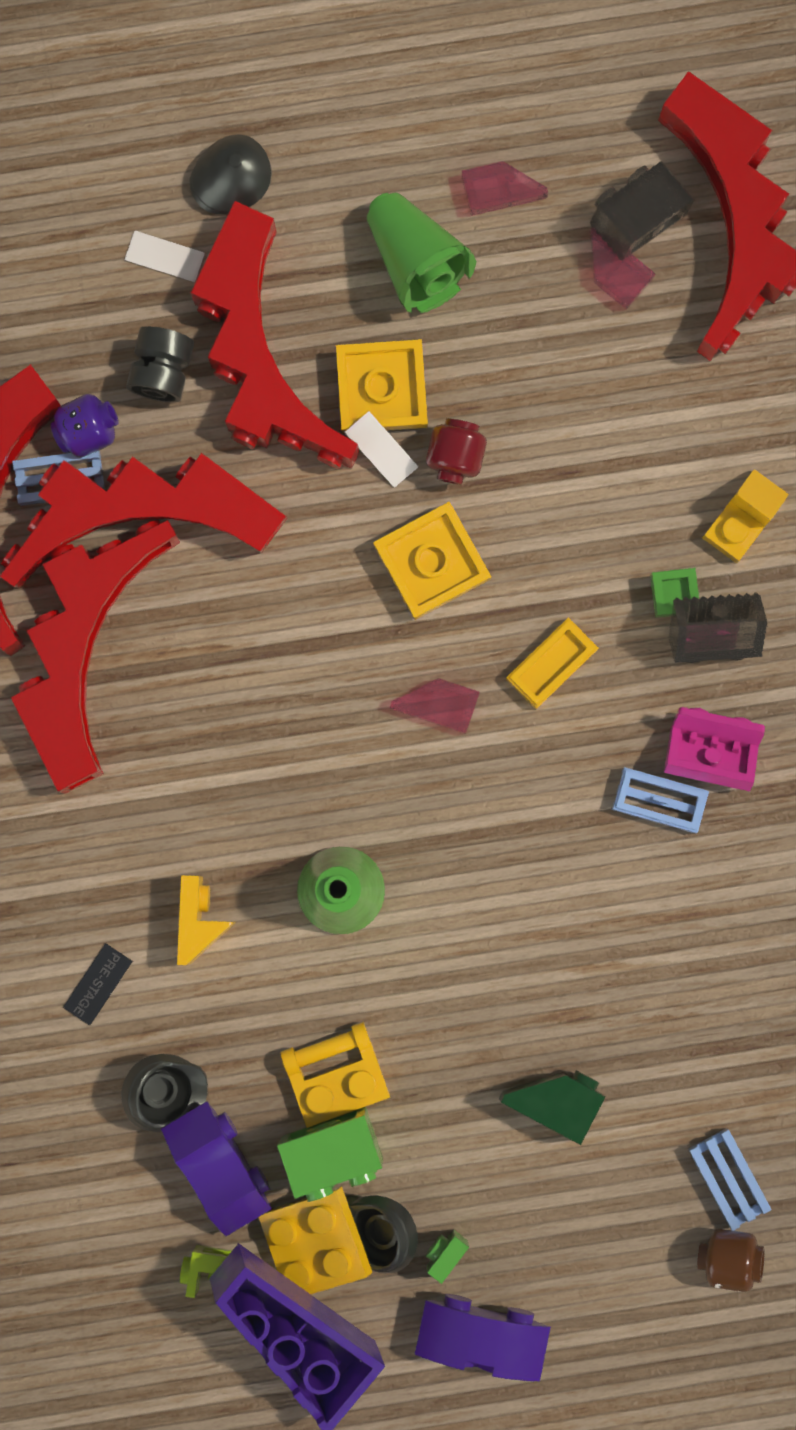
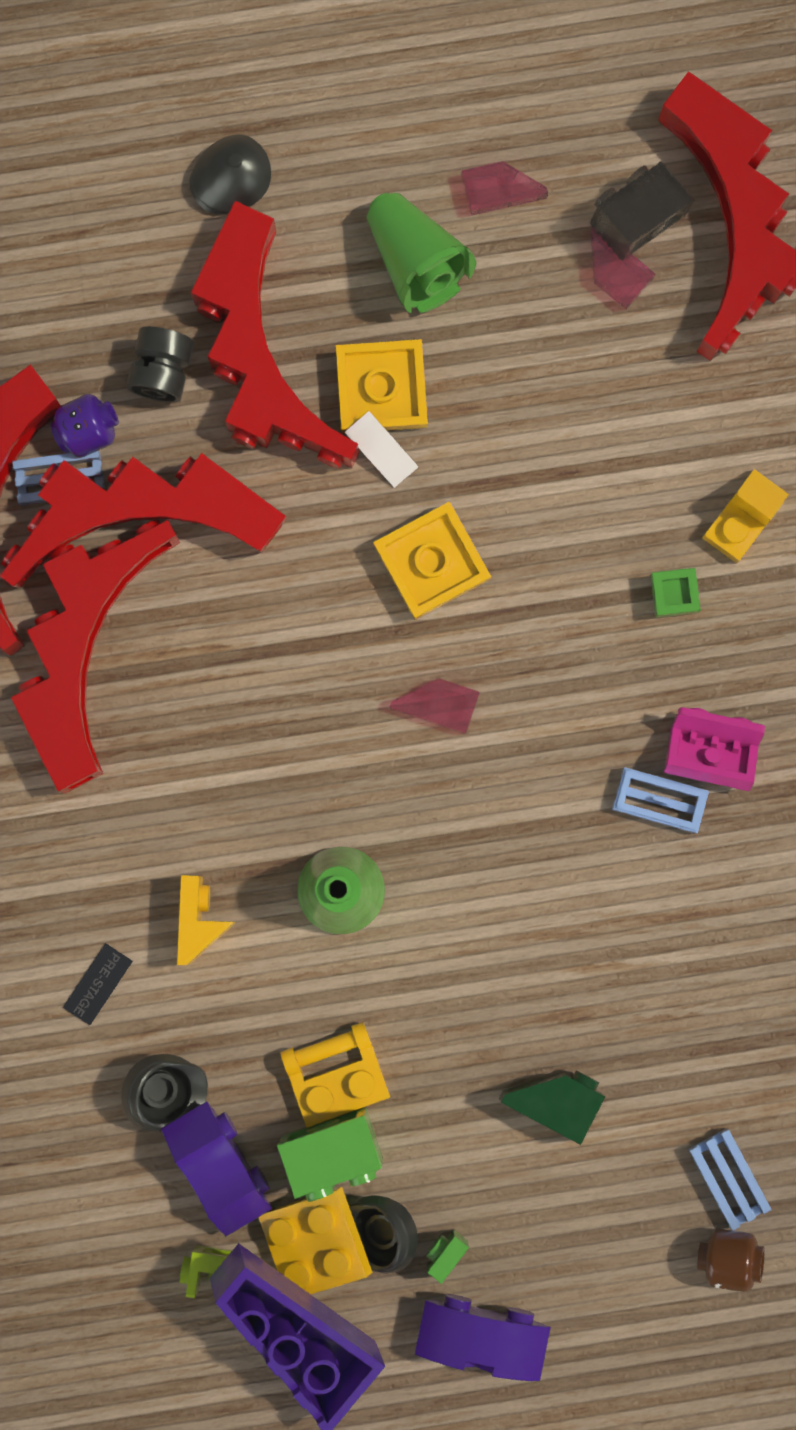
white sticker [125,231,205,282] -> none
dark red head [426,418,487,485] -> none
yellow tile [506,617,599,710] -> none
clear smoke brick [669,592,768,663] -> none

